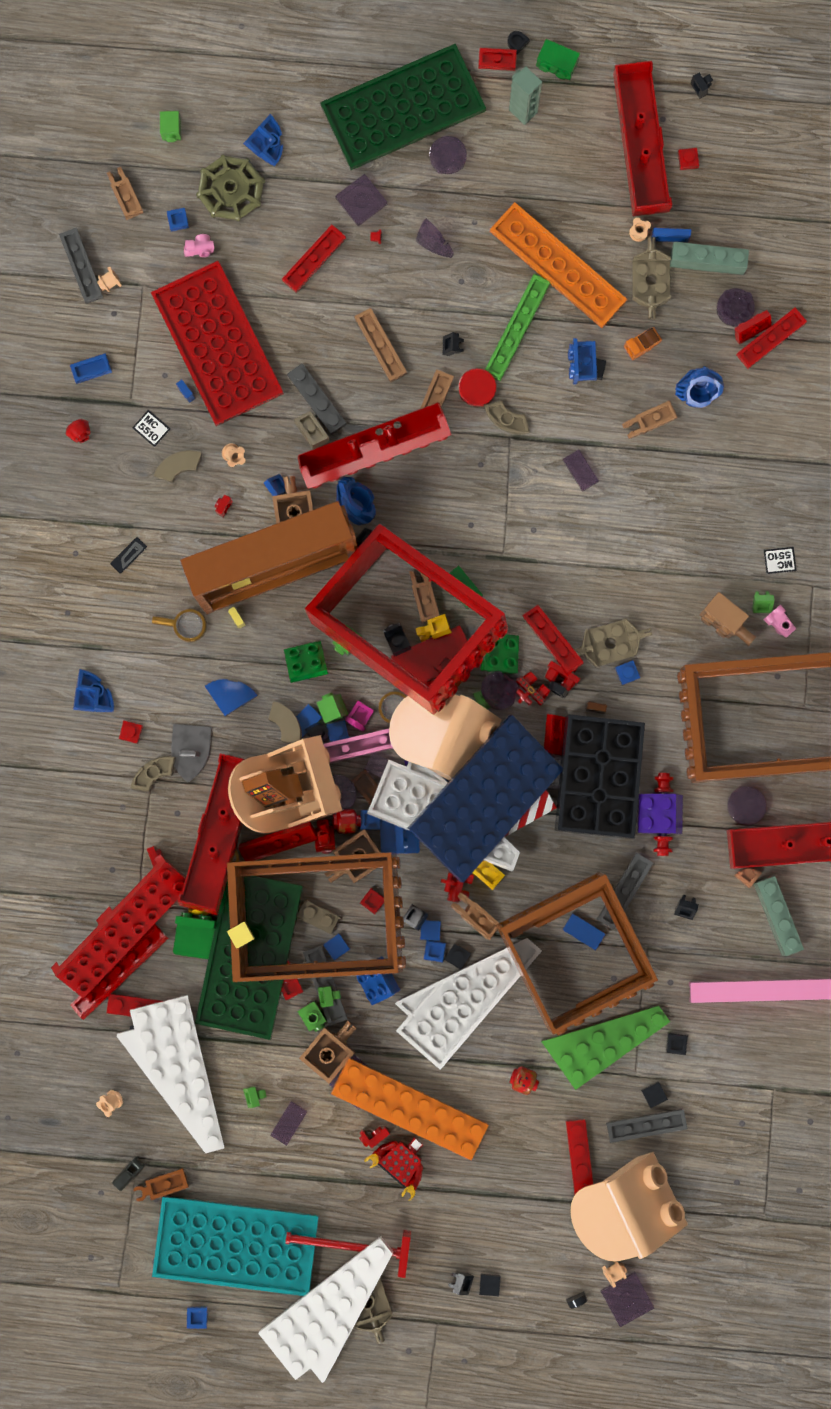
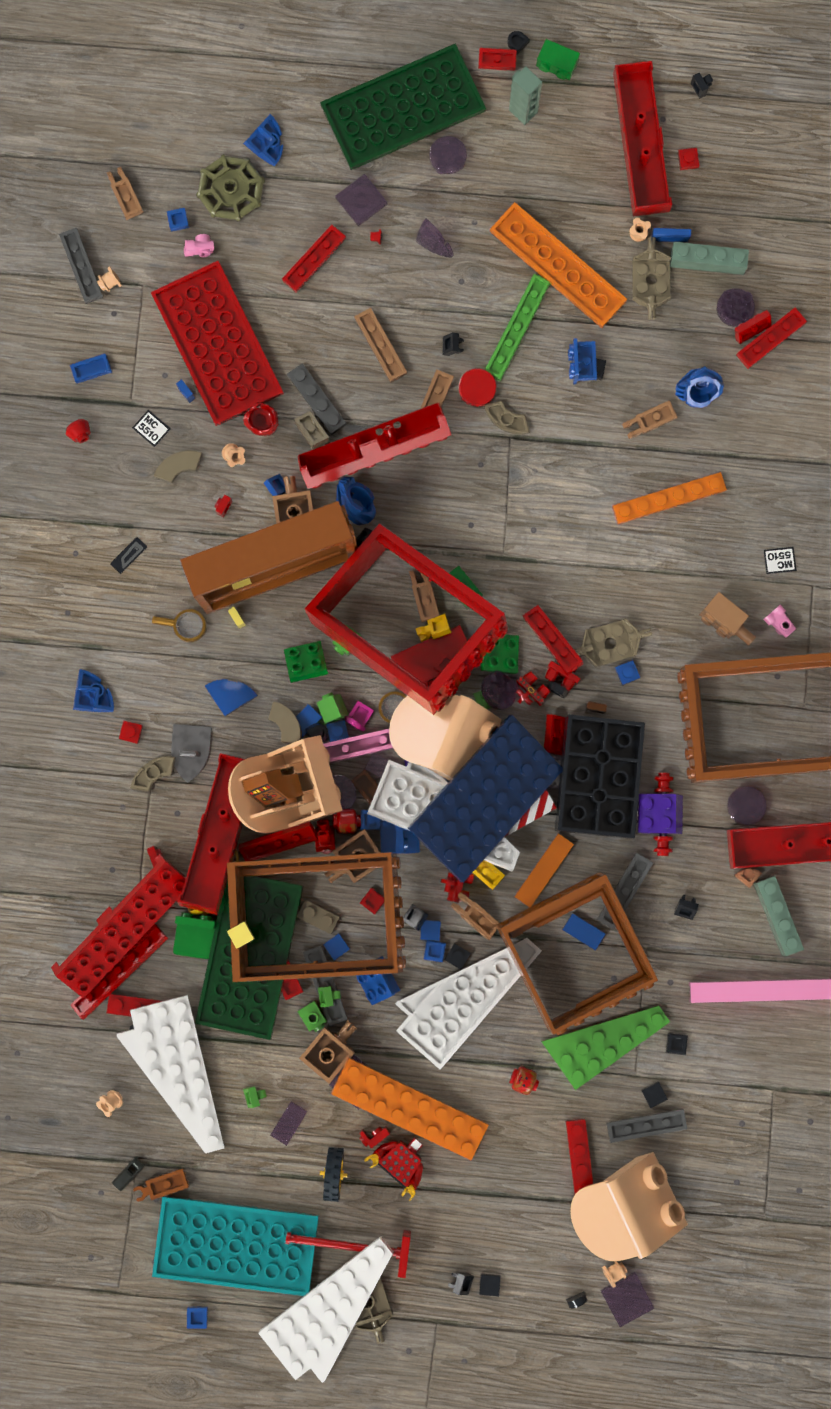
bright green brick [160,111,181,142] -> none
black bracket [383,623,411,657] -> none
clear purple tile [563,450,599,492] -> none
orange leg [624,327,662,360] -> none
bright green tile [752,591,774,613] -> none
none -> red hair [243,402,279,437]
none -> black wheel [320,1147,348,1202]
none -> orange tile [514,833,574,908]
none -> orange plate [612,472,727,525]

